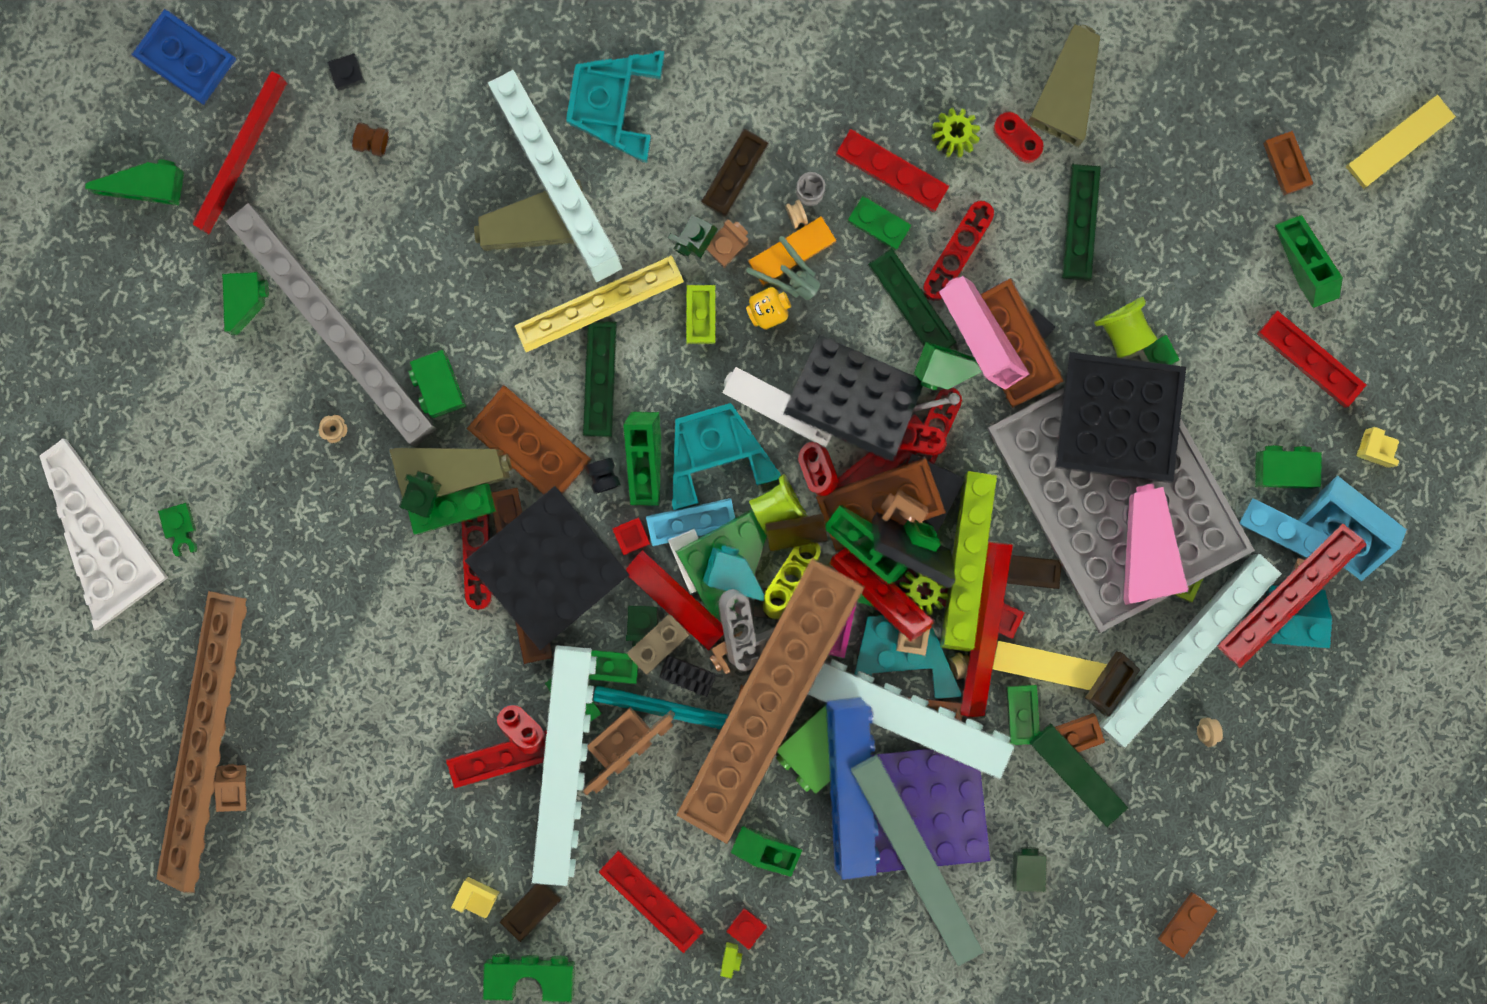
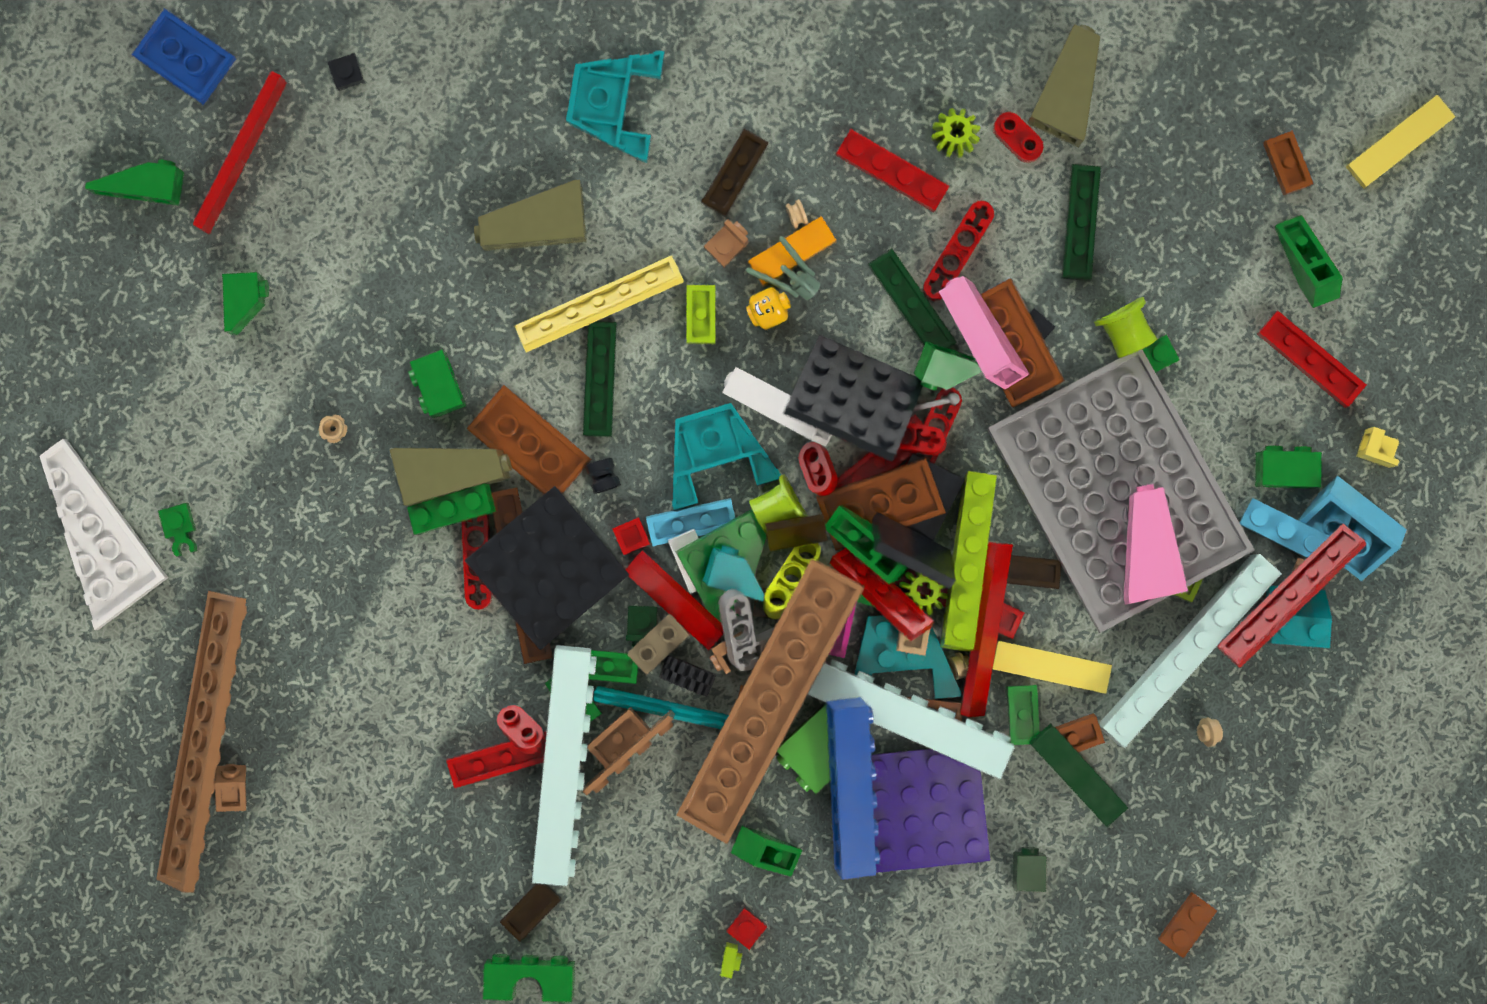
light grey brick [226,203,437,447] -> none
reddish brown wheel [352,122,389,157] -> none
dark green bracket [399,471,441,518] -> none
light yellow panel [451,877,499,918] -> none
light aqua brick [488,70,622,282] -> none
red plate [598,850,704,954] -> none
green slope [623,412,661,506] -> none
dark green bracket [668,215,718,259] -> none
light grey wheel [796,172,825,206] -> none
green plate [847,196,912,251] -> none
sand green tile [851,754,984,966] -> none
medium nougat bracket [881,489,929,523] -> none
green tile [904,520,941,552] -> none
black plate [1055,352,1186,483] -> none
dark brown tile [1085,651,1140,716] -> none

